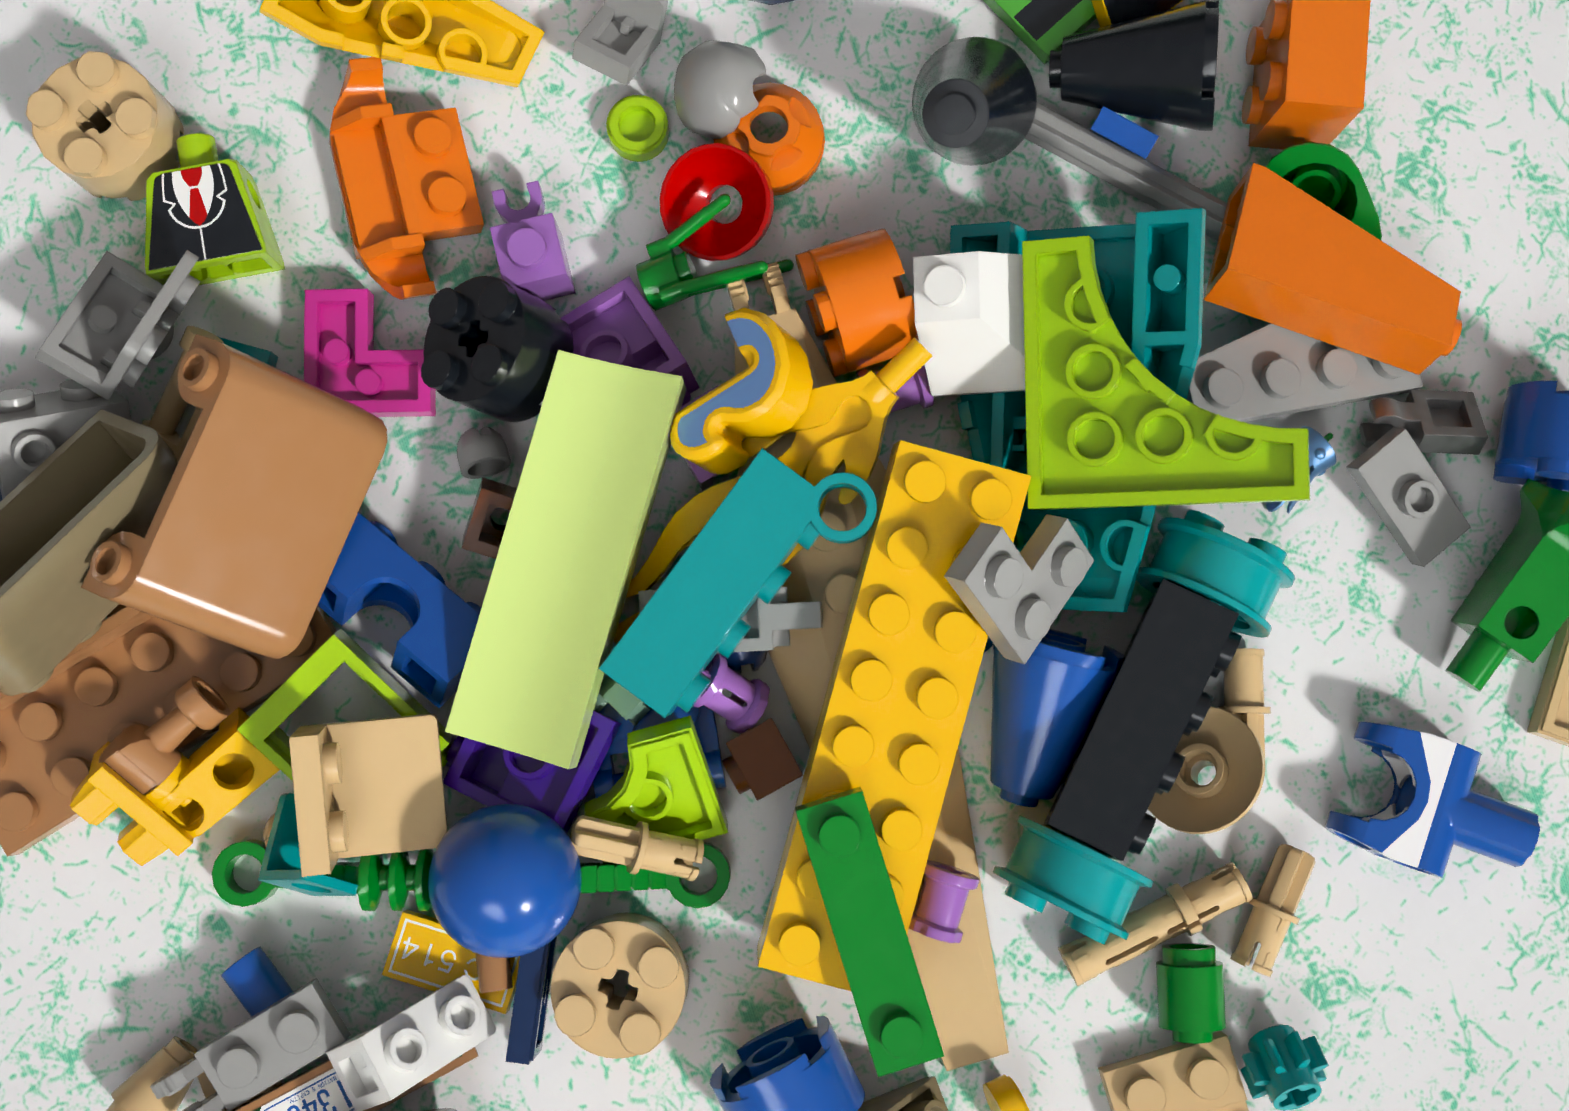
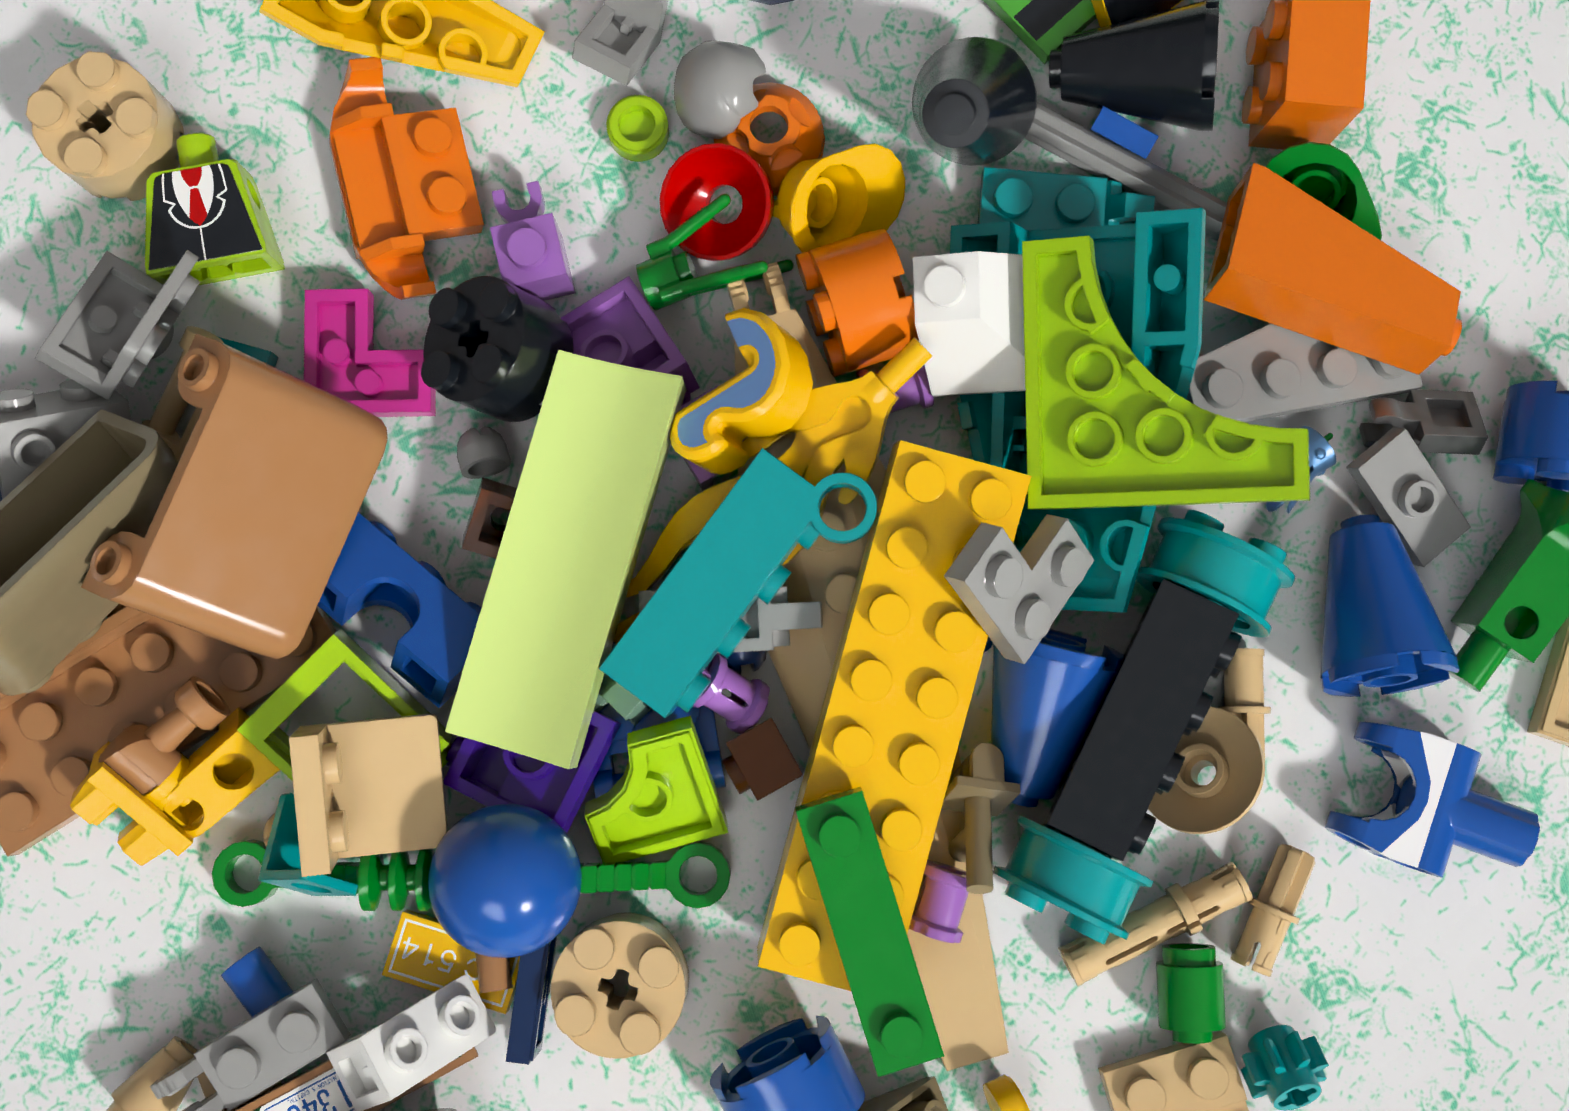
tan axle [570,815,704,882] -> none
none -> yellow piece [773,143,906,252]
none -> dark tan arm [941,743,1021,894]
none -> teal hinge [978,167,1155,231]
none -> blue cone [1320,515,1459,697]

